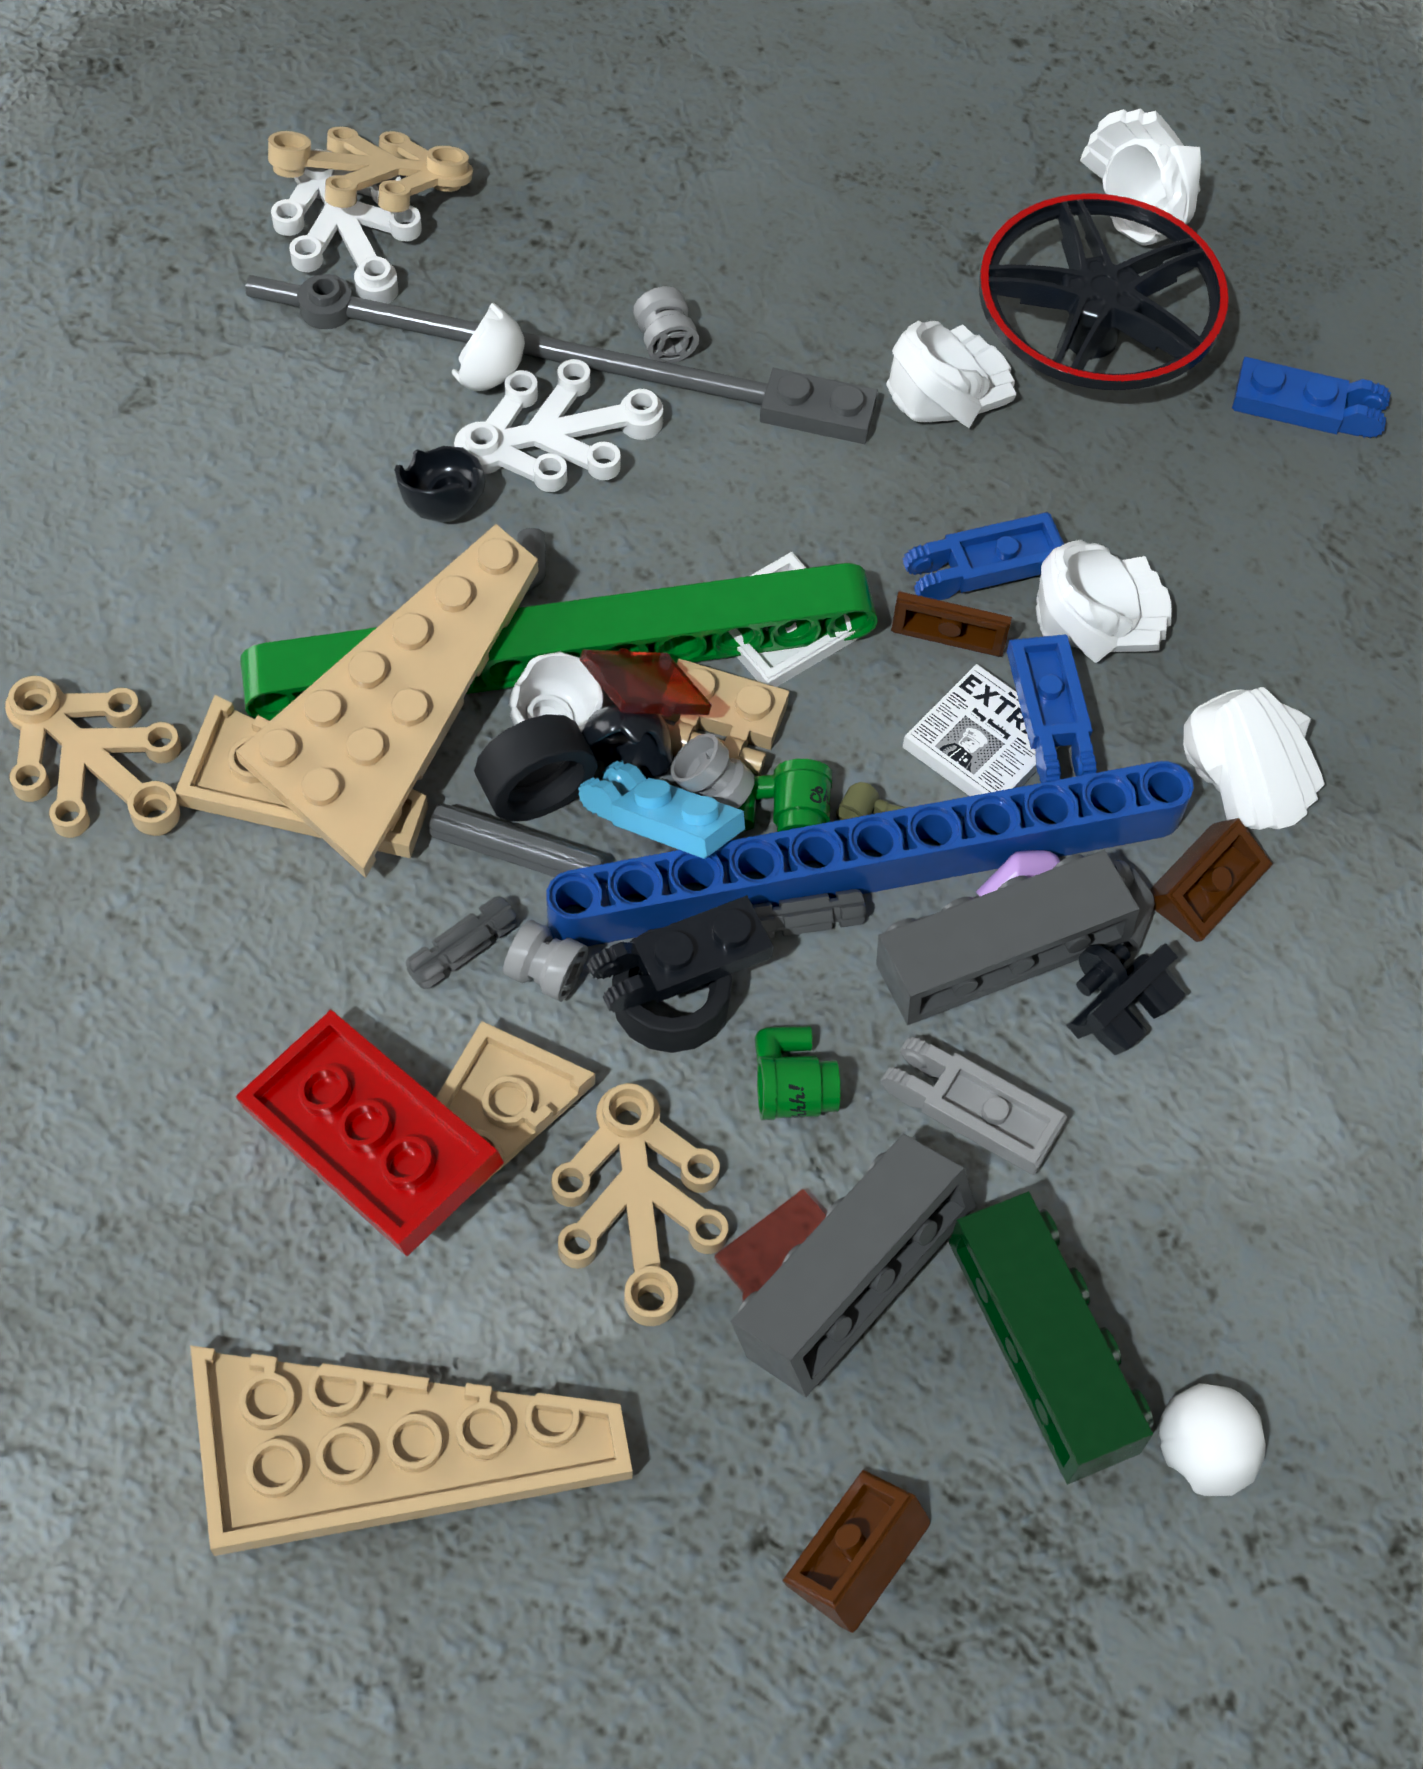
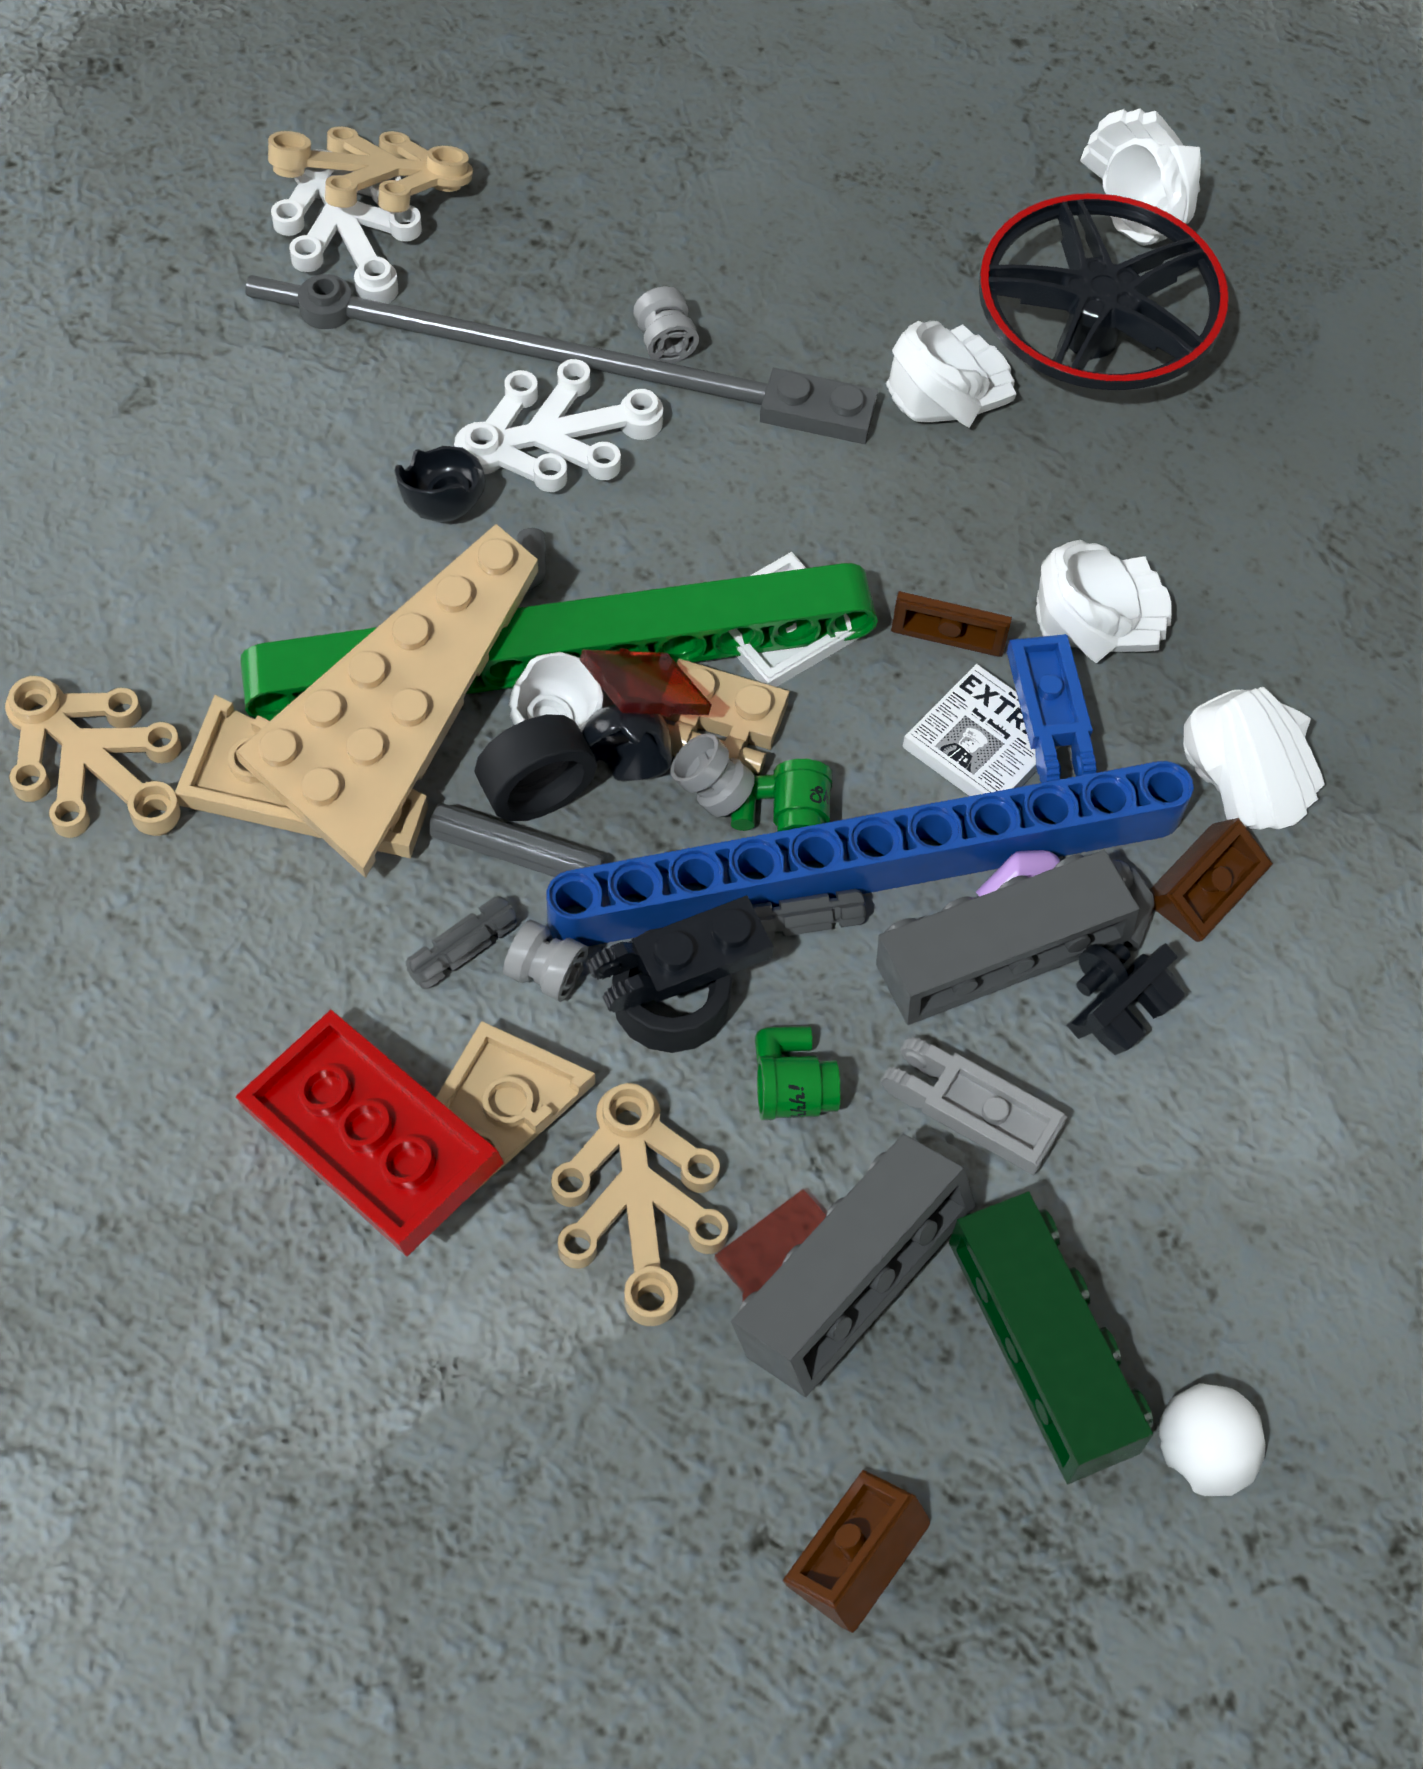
tan wing [190,1345,633,1556] -> none
white hair [452,303,525,392] -> none
medium azure hinge [578,760,745,859] -> none
olive hand [836,782,905,820] -> none
blue hinge [902,512,1064,600] -> none
blue hinge [1232,356,1391,438] -> none

